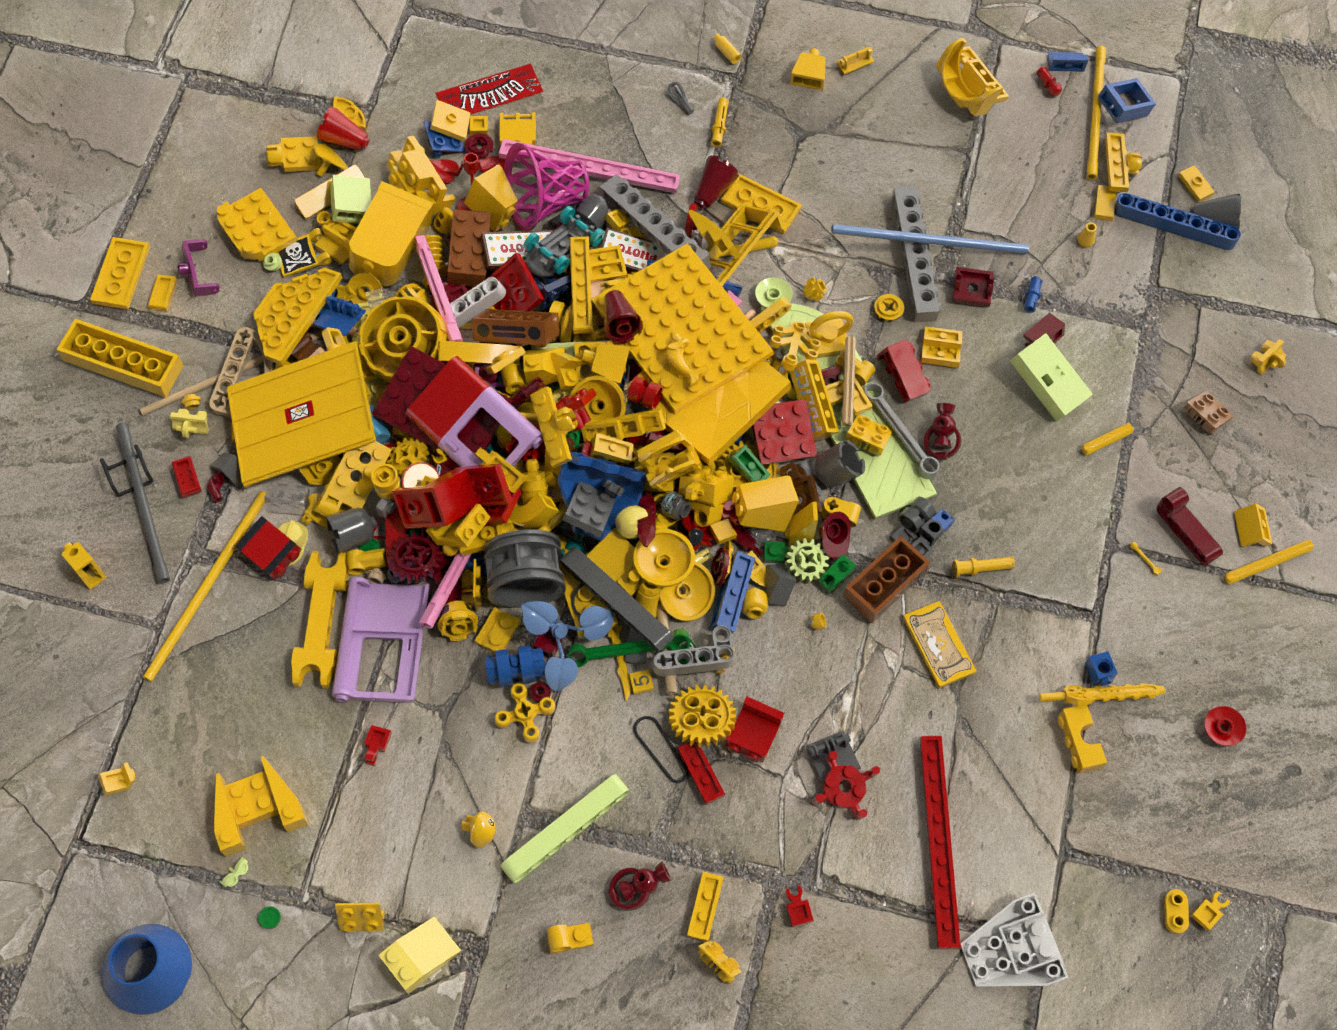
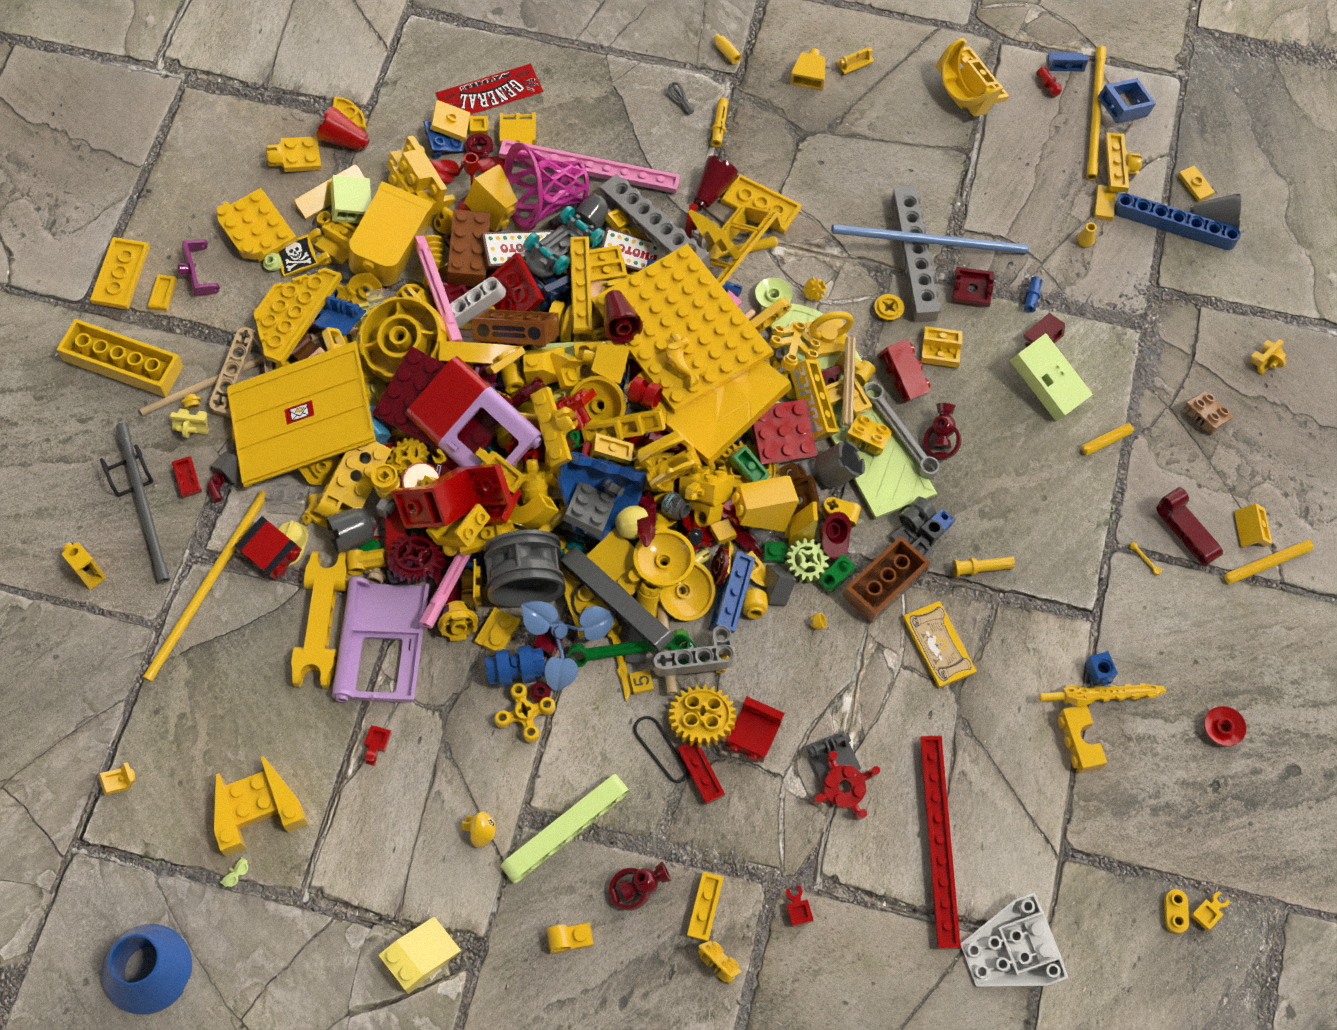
green piece [258,906,281,929] -> none
yellow shield [314,144,348,177] -> none
yellow hinge [335,903,385,932] -> none

